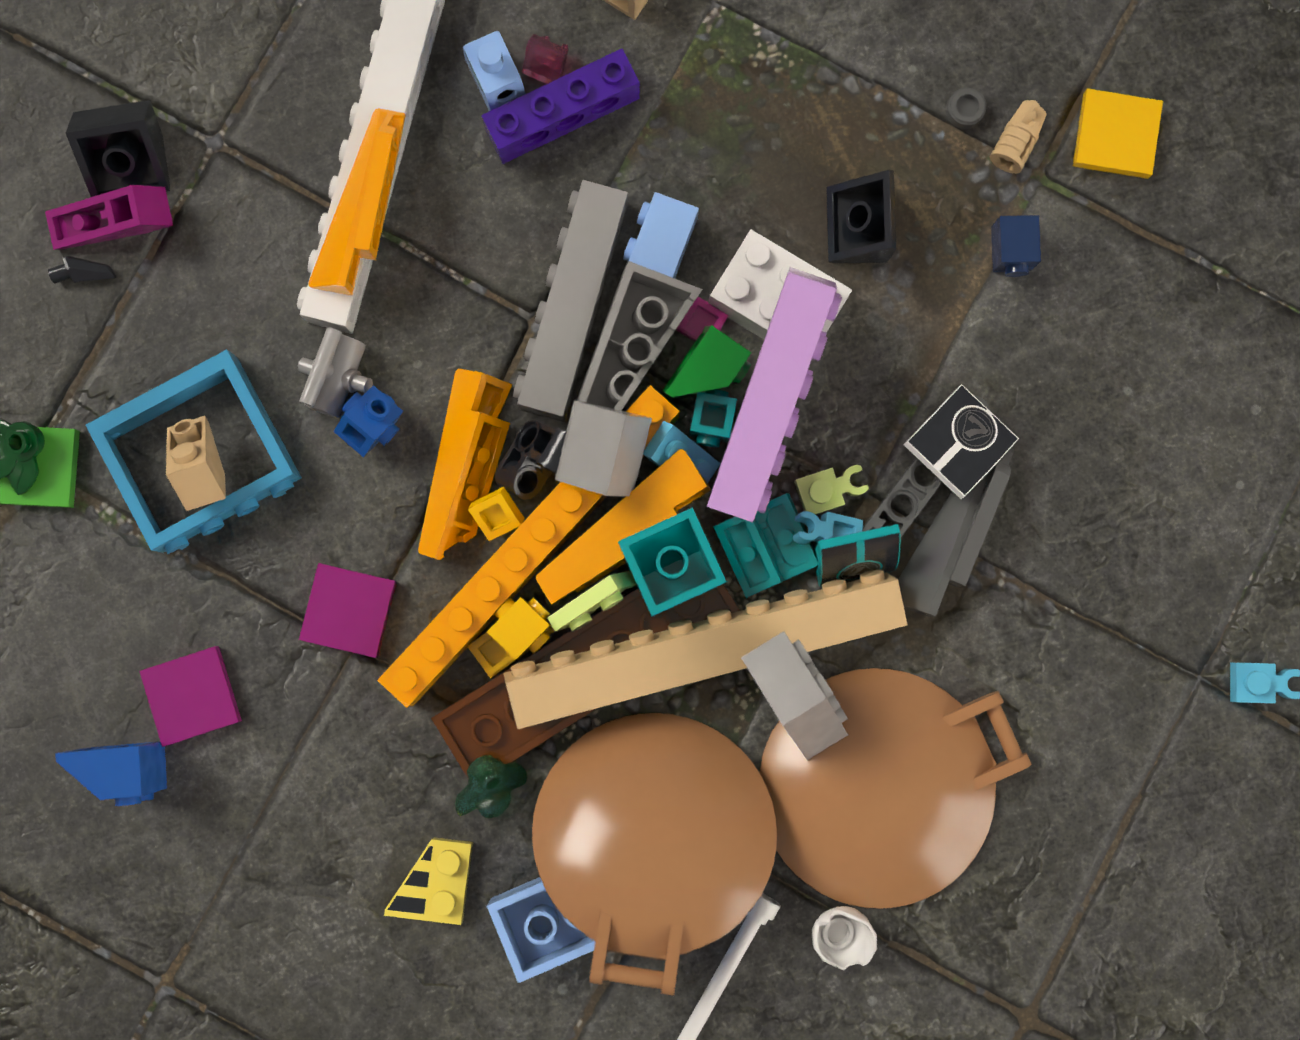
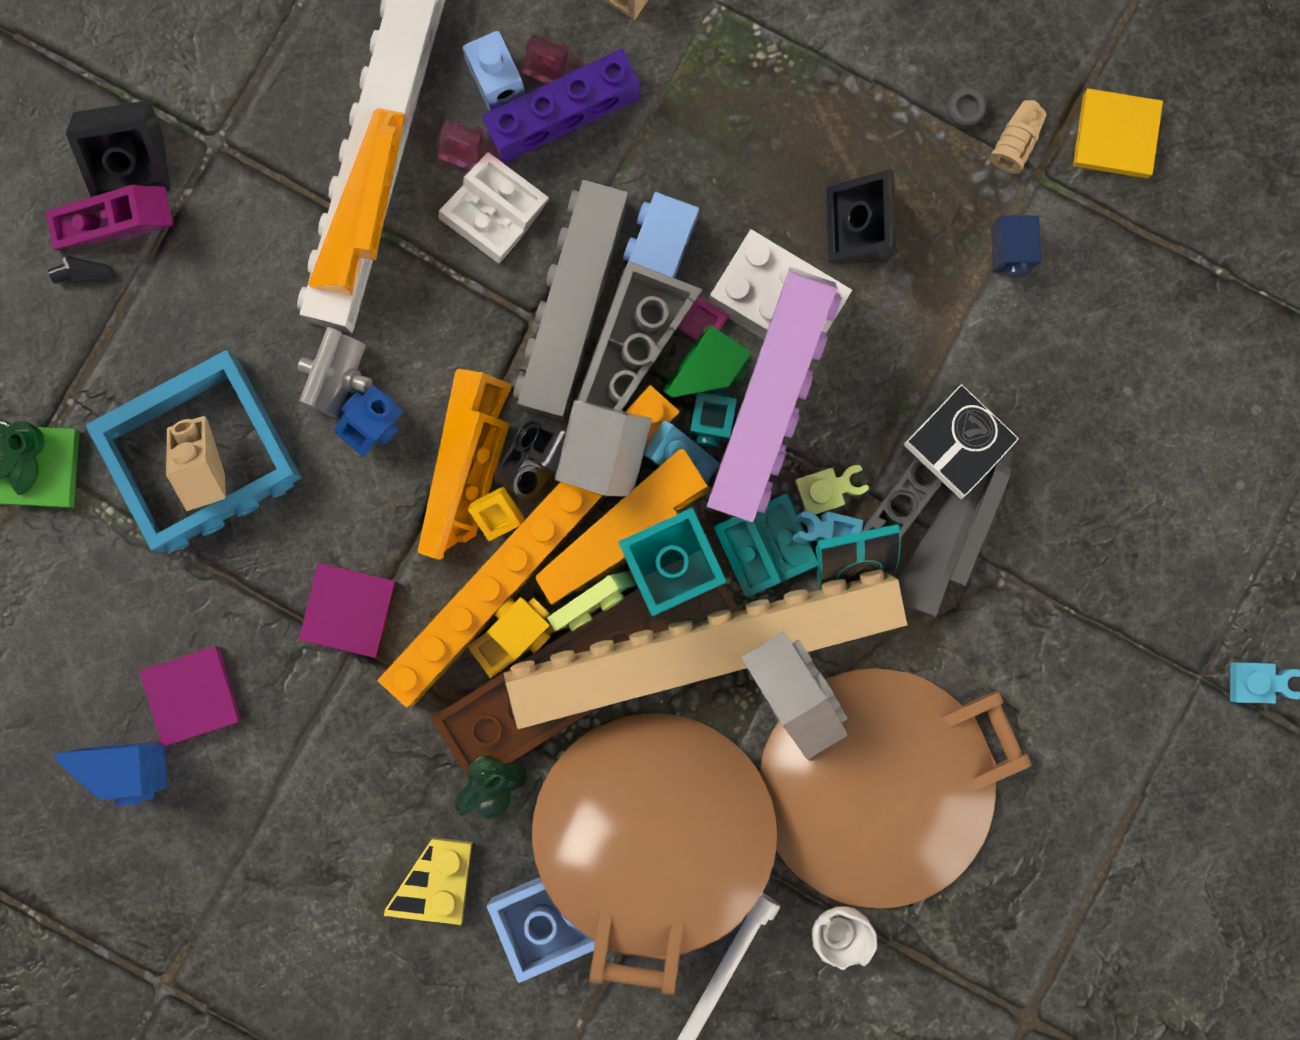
none -> clear pink tile [438,119,483,170]
none -> white slope [438,152,549,264]

